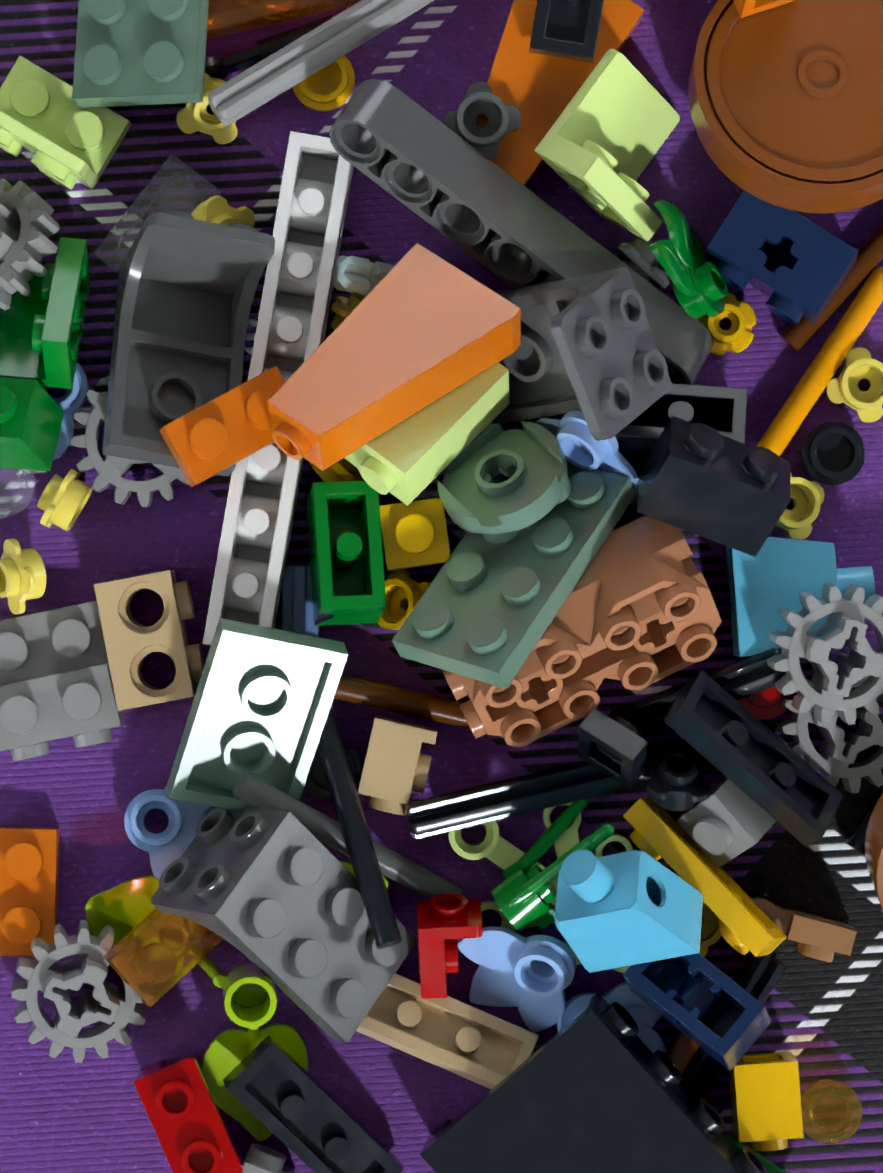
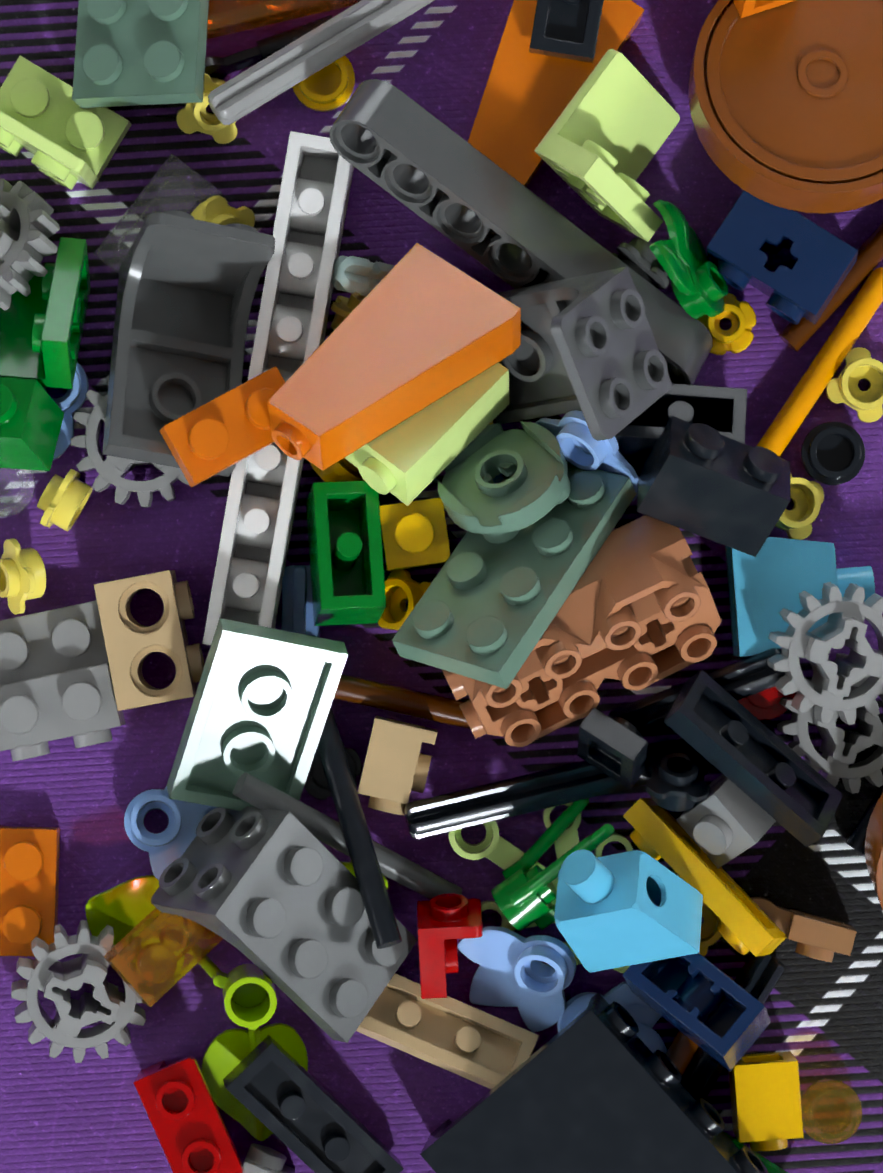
dark grey plate [444,82,521,159] -> none

